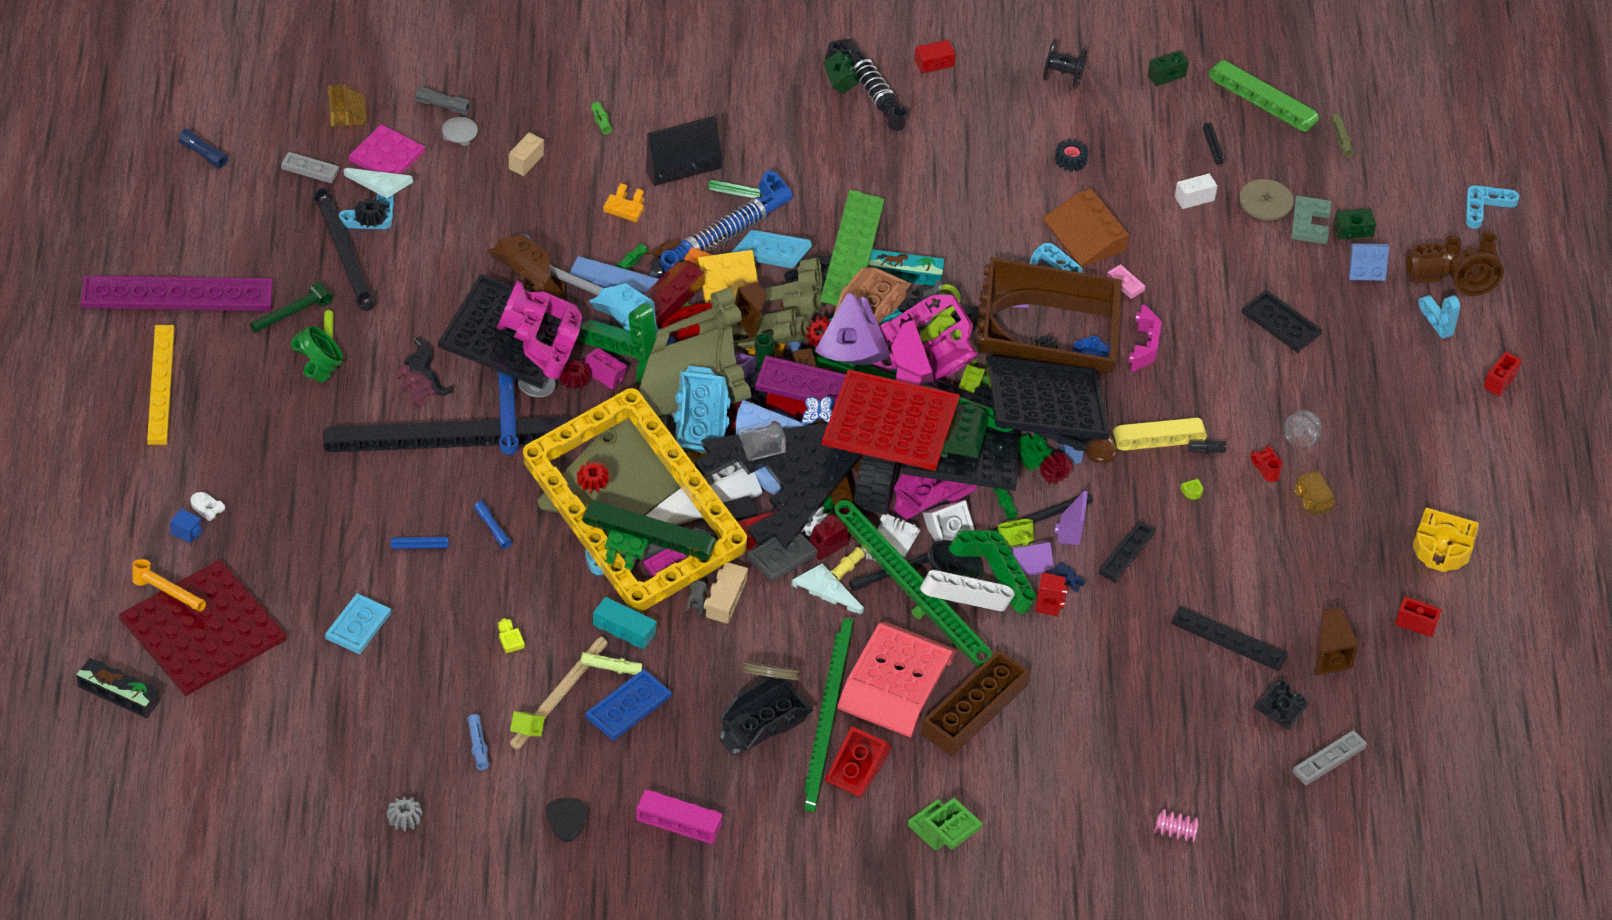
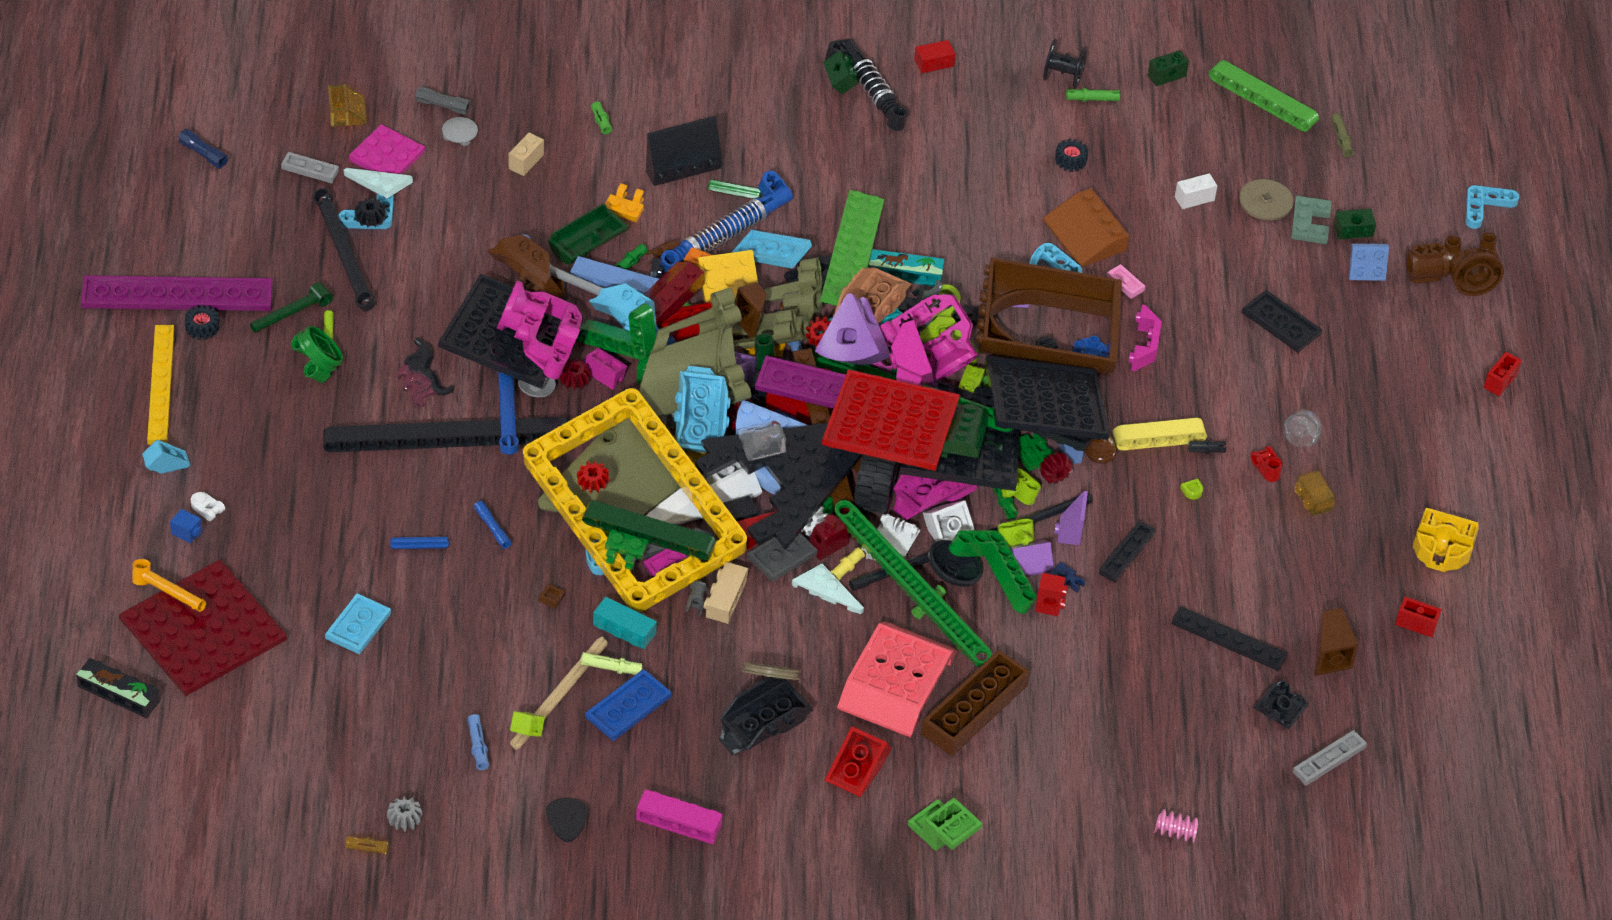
neon yellow plate [498,618,525,653] -> none
animal [802,396,834,425] -> none
green gear [805,617,854,813] -> none
white beam [920,570,1015,611] -> none
black axle [1203,122,1225,165] -> none
medium azure beam [1418,295,1460,339] -> none
none -> medium azure slope [142,440,190,474]
none -> black bush [184,305,219,340]
none -> clear yellow pin [345,835,389,855]
none -> reddish brown tile [538,584,565,609]
none -> dark green container [548,203,628,265]
none -> lime beam [1001,468,1041,505]
none -> bright green pin [1066,88,1120,102]

